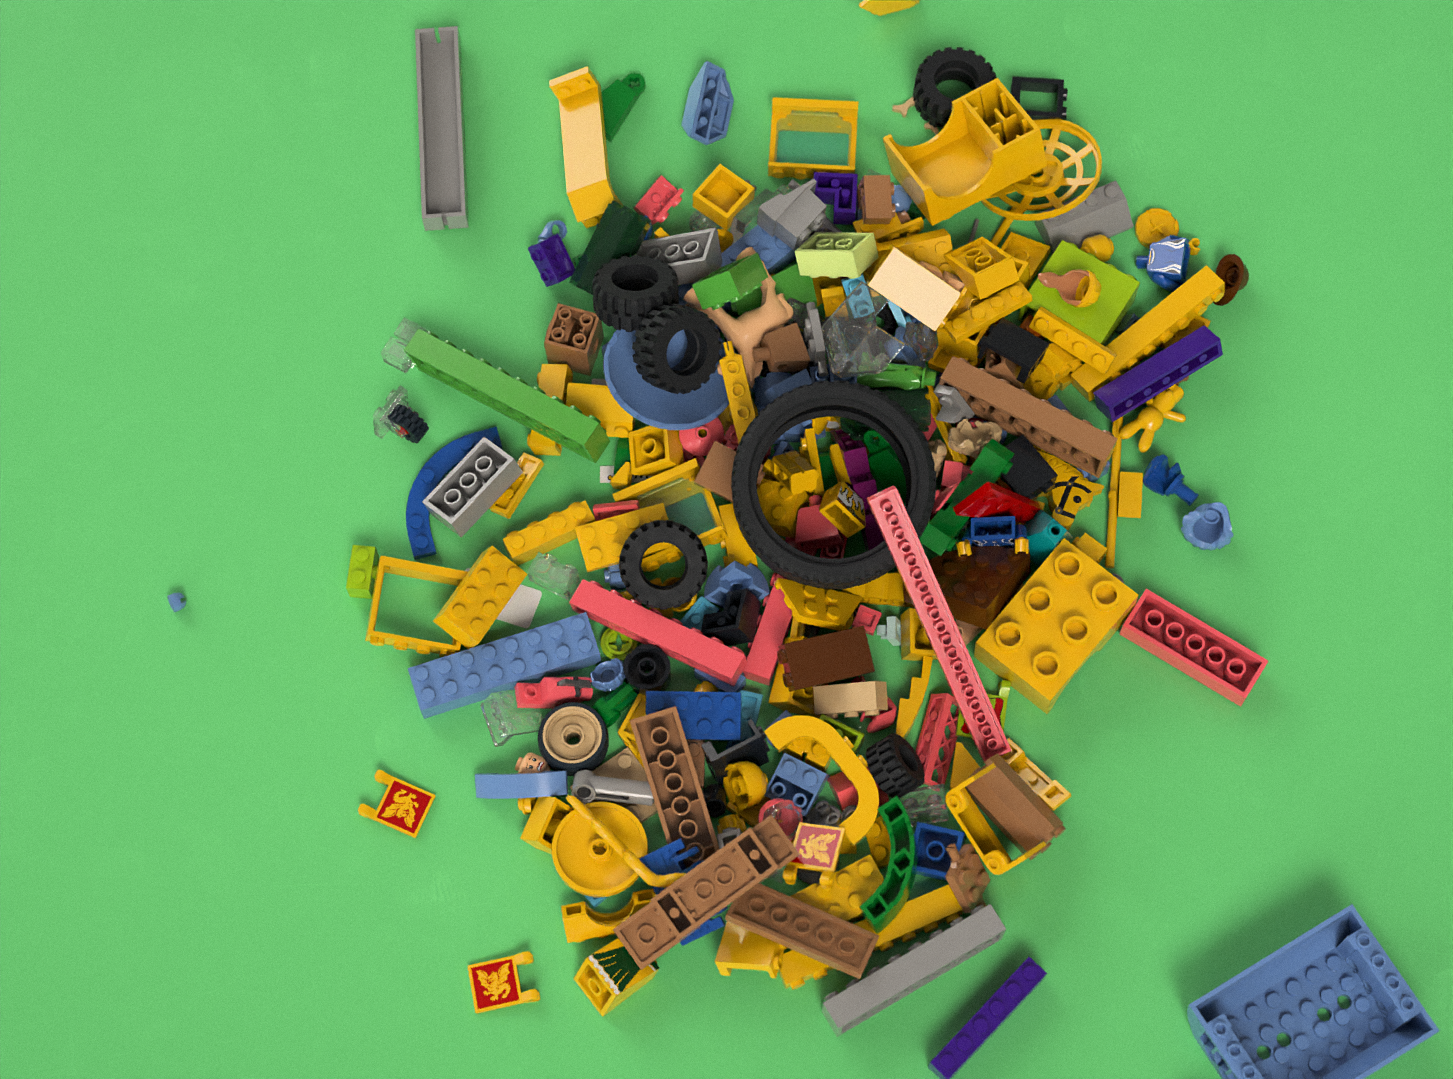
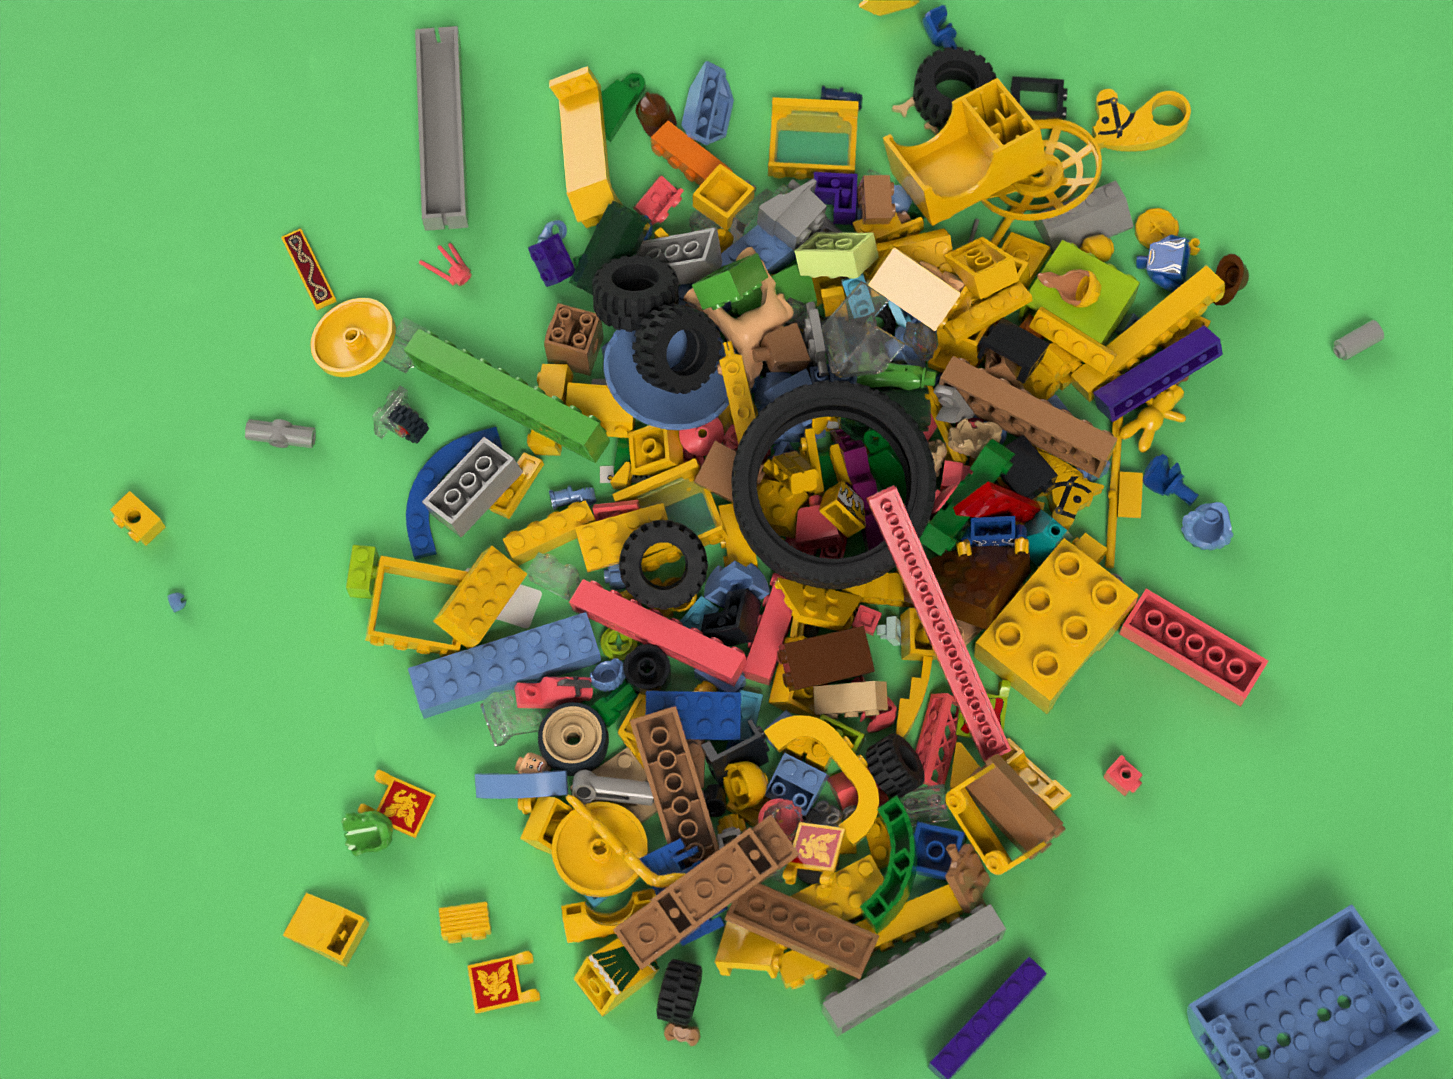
none -> yellow brick [110,491,166,546]
none -> light grey piece [245,419,316,448]
none -> tile [281,228,337,310]
none -> yellow slope [283,893,370,967]
none -> yellow dish [311,298,396,377]
none -> bright green hair [341,810,393,856]
none -> coral plant [419,243,472,286]
none -> yellow brick [439,902,492,943]
none -> medium blue connector [549,485,597,510]
none -> reddish brown piece [635,92,677,137]
none -> orange brick [651,120,733,186]
none -> black tyre [656,959,703,1026]
none -> medium nougat piece [664,1022,701,1046]
none -> dark blue connector [821,85,863,111]
none -> blue piece [922,5,958,49]
none -> yellow animal [1092,89,1191,152]
none -> coral brick [1103,755,1143,796]
none -> light grey brick [1333,320,1384,361]

